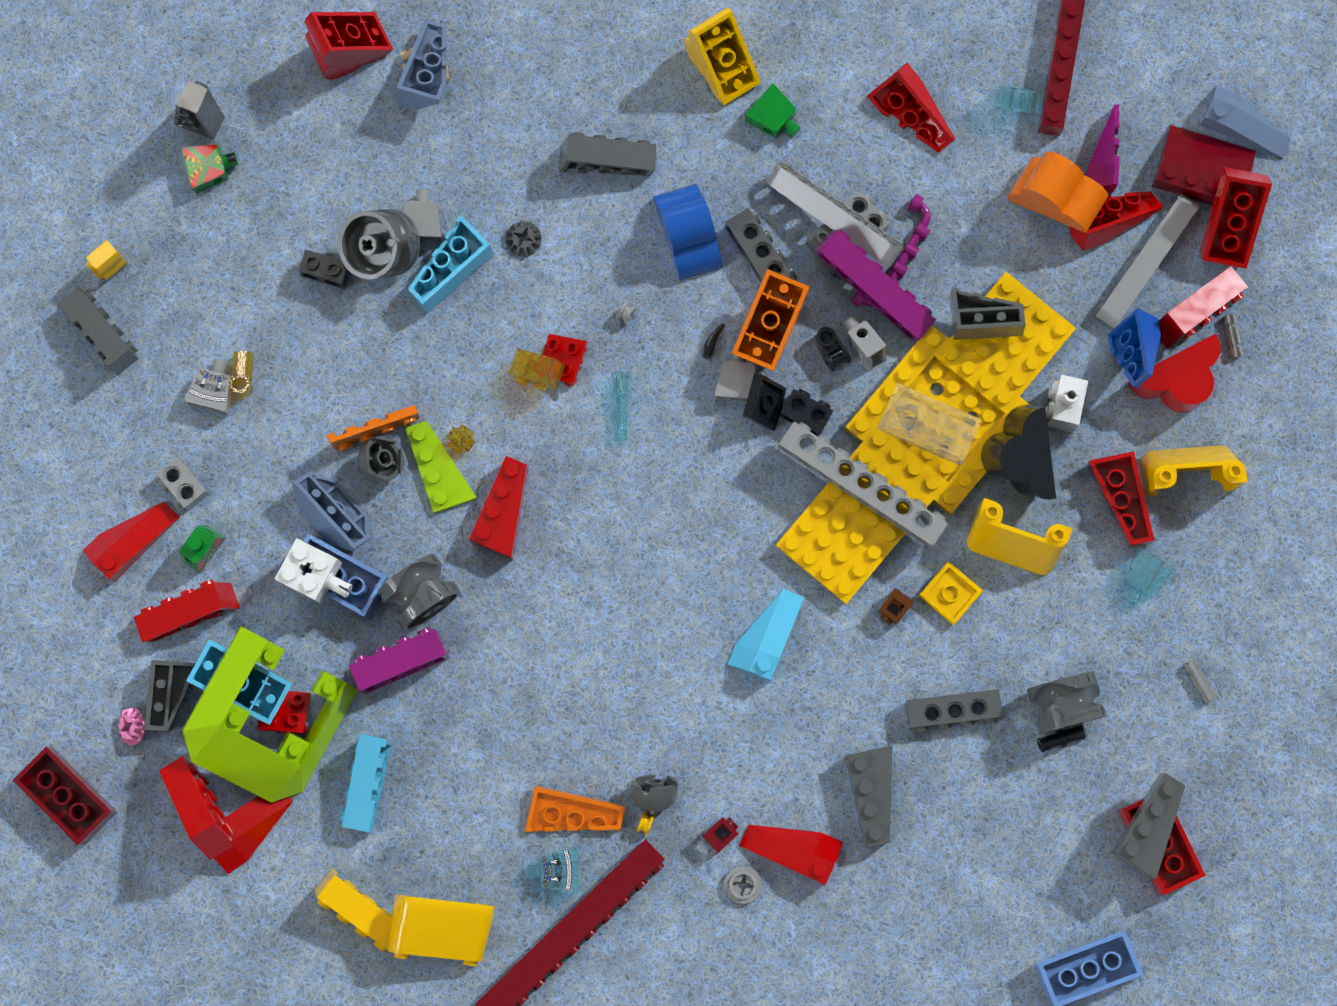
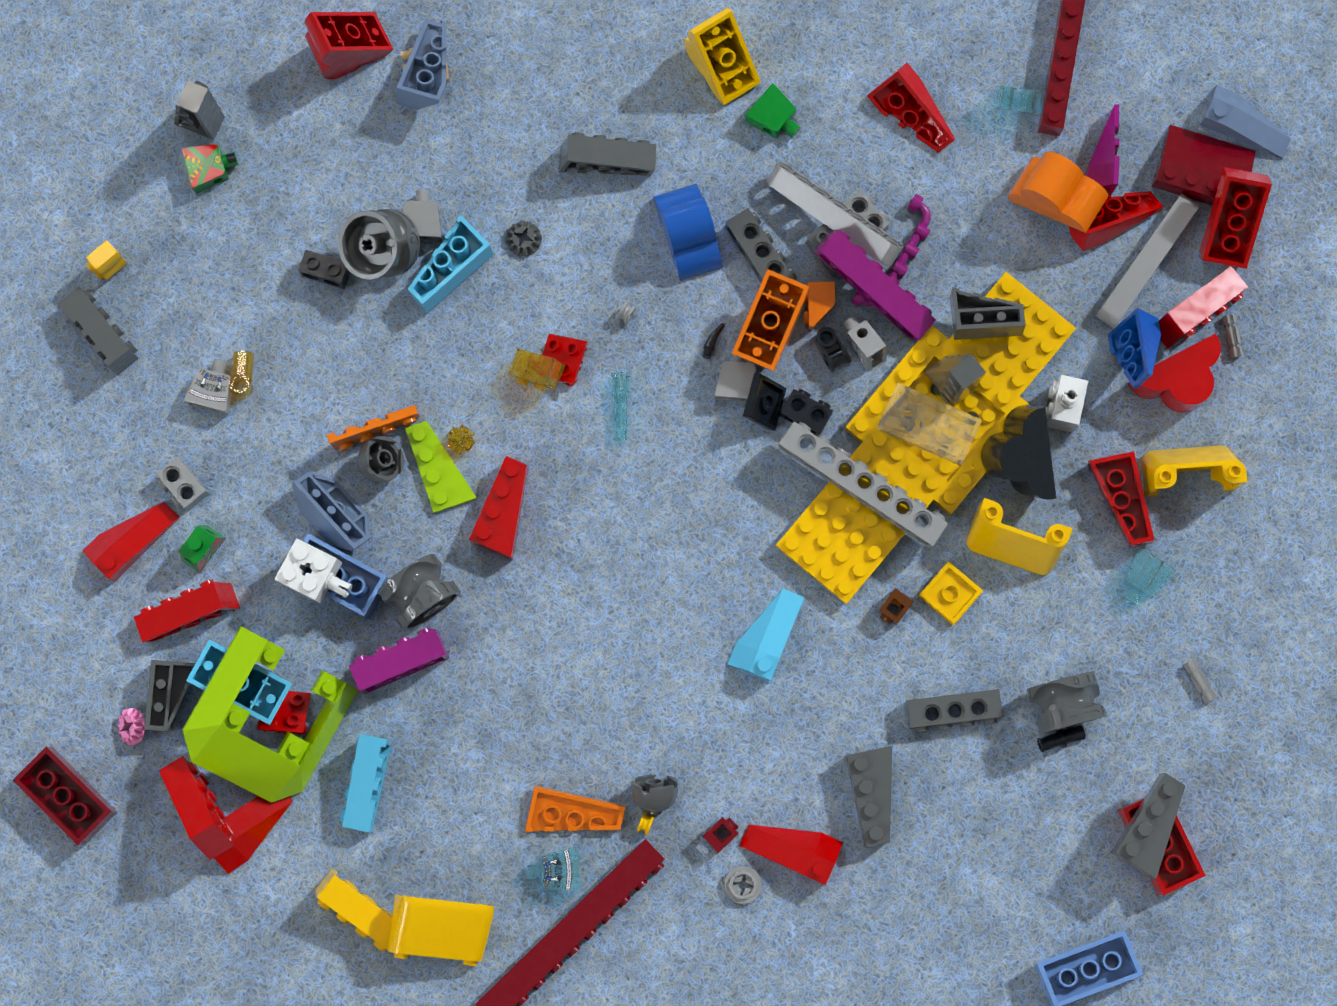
none -> orange slope [803,281,835,331]
none -> dark grey wedge [924,354,986,407]

